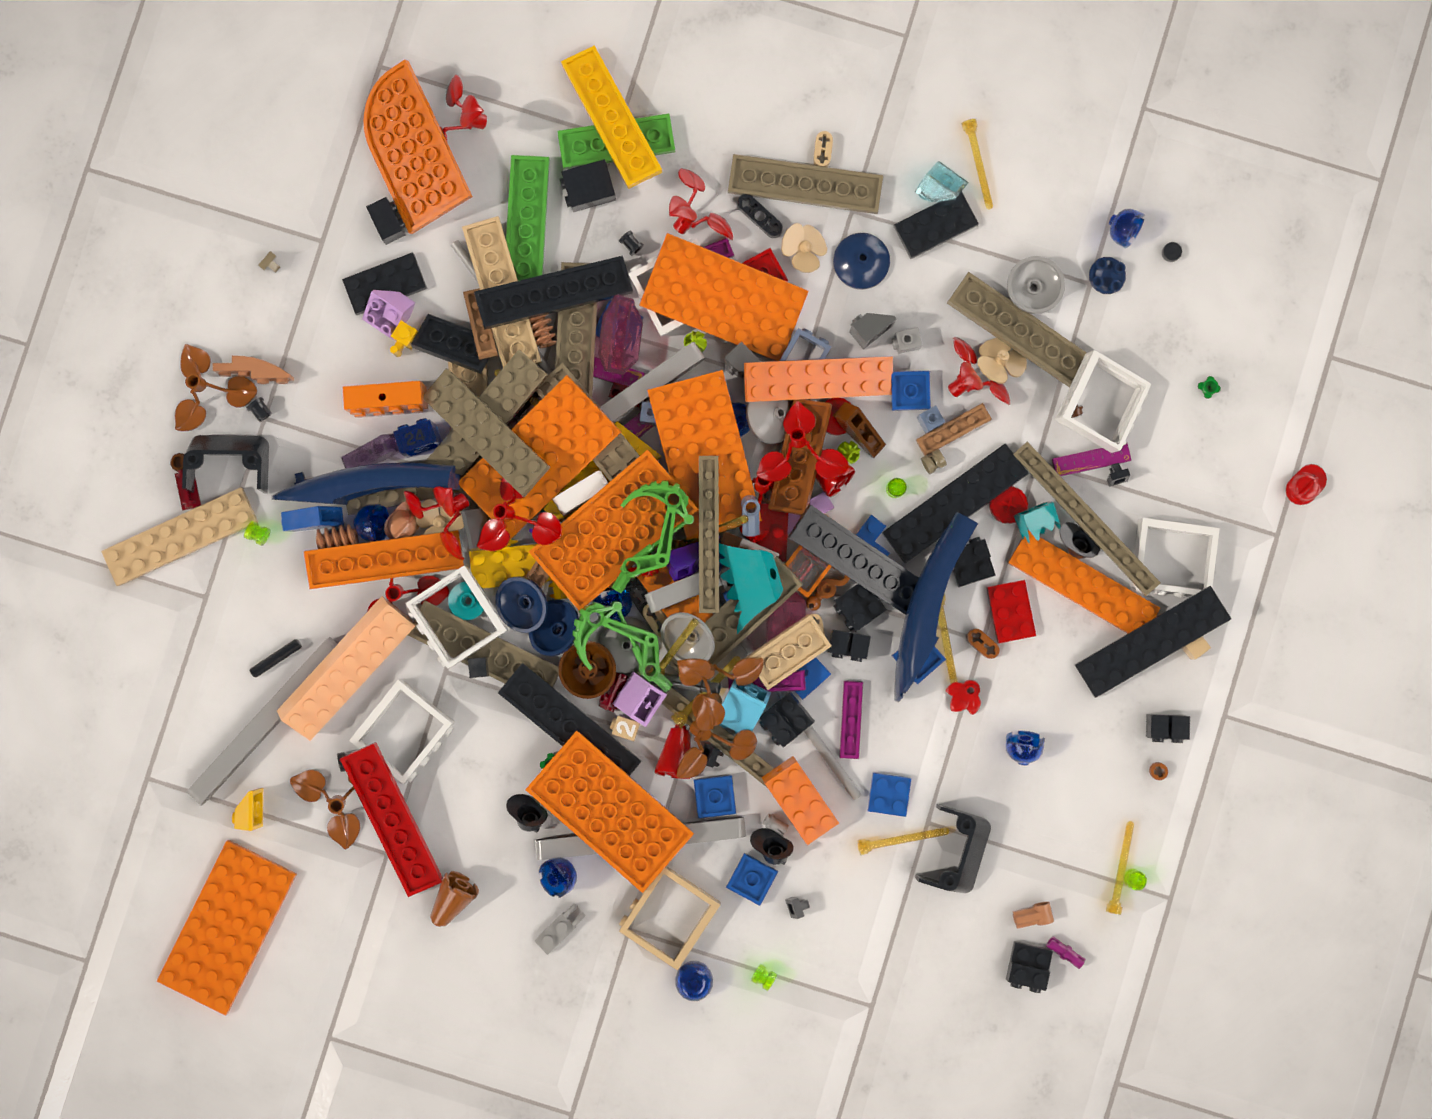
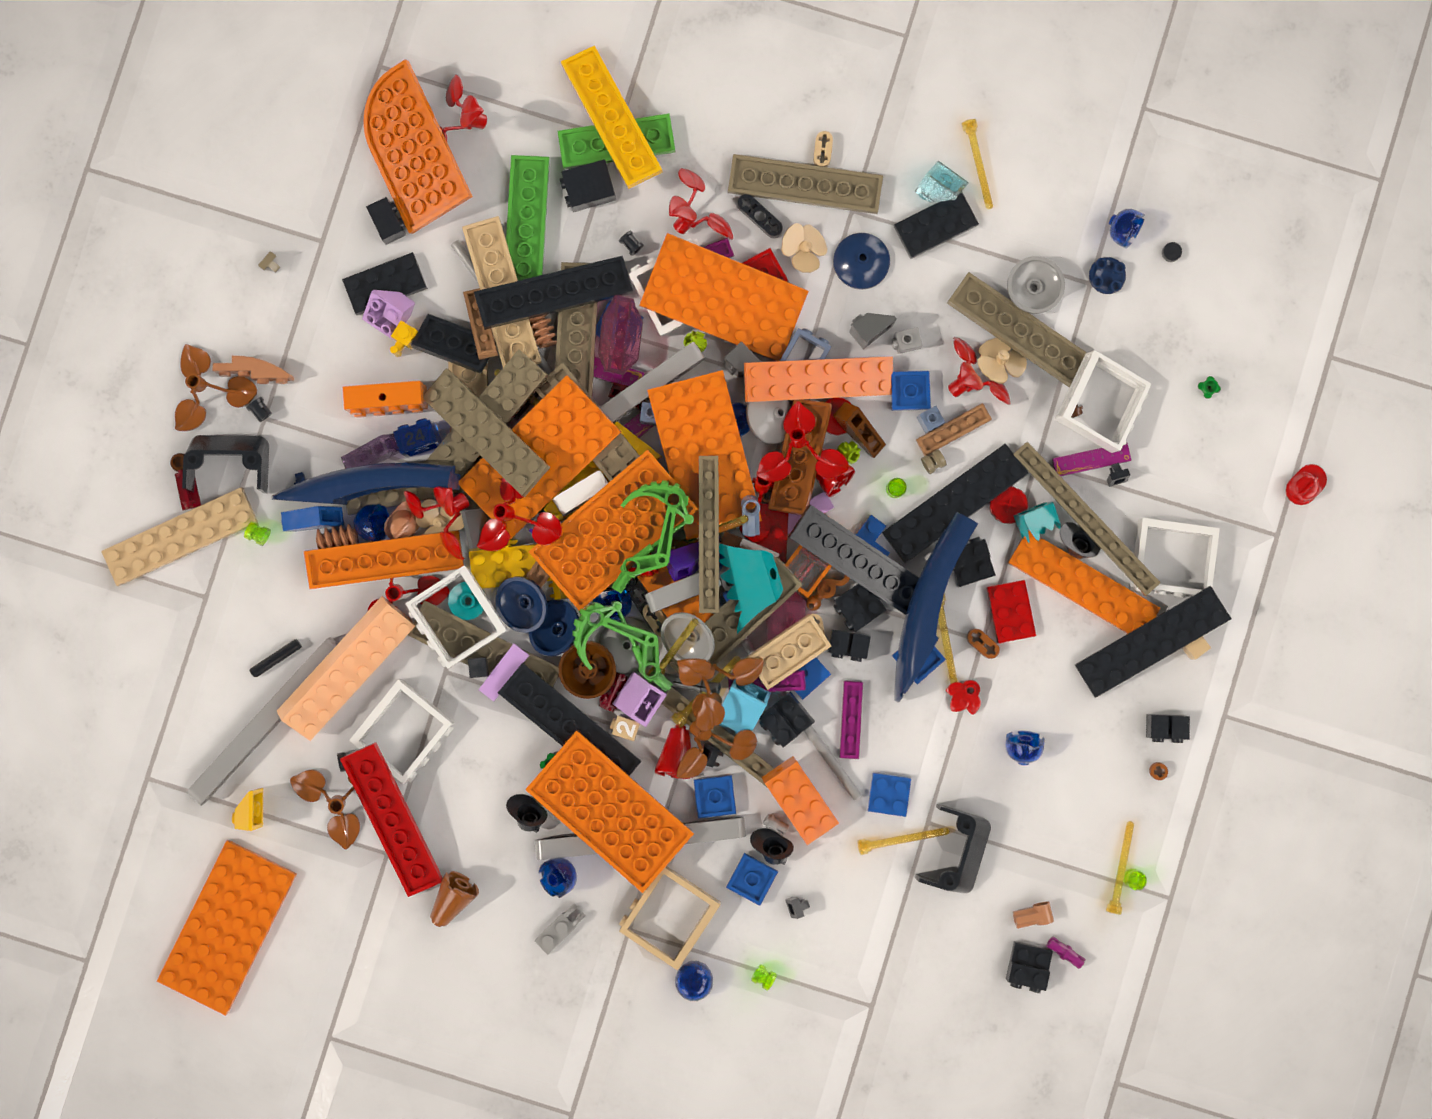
none -> lavender tile [479,643,529,701]

